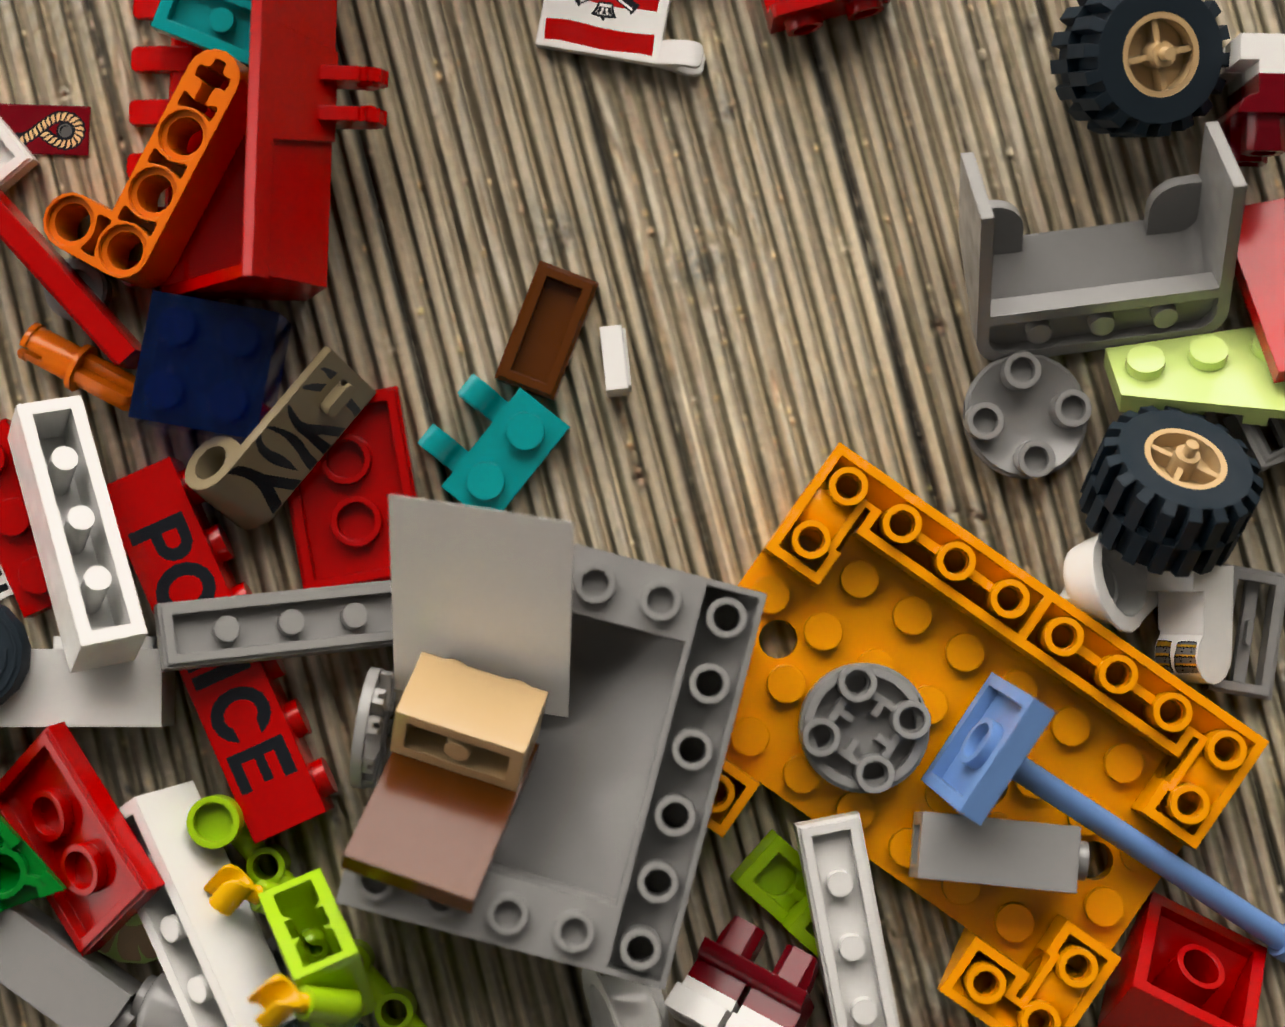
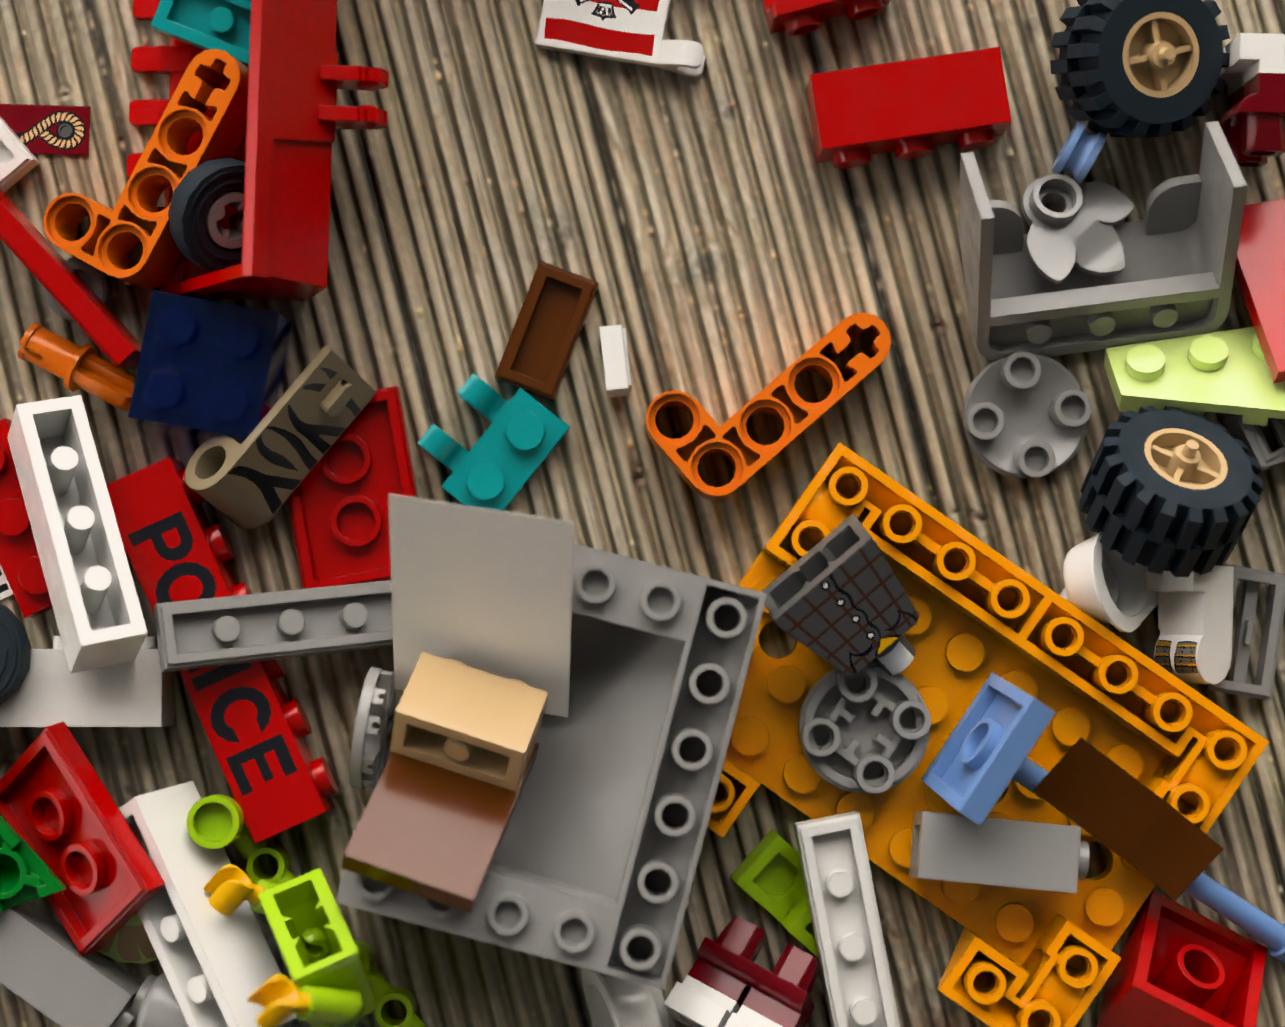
none -> black bush [168,158,245,272]
none -> orange beam [646,312,891,501]
none -> dark grey torso [761,514,919,676]
none -> red brick [806,47,1012,169]
none -> light grey plate [1021,173,1134,284]
none -> reddish brown sticker [1033,737,1224,901]
none -> light blue bush [1051,120,1107,185]

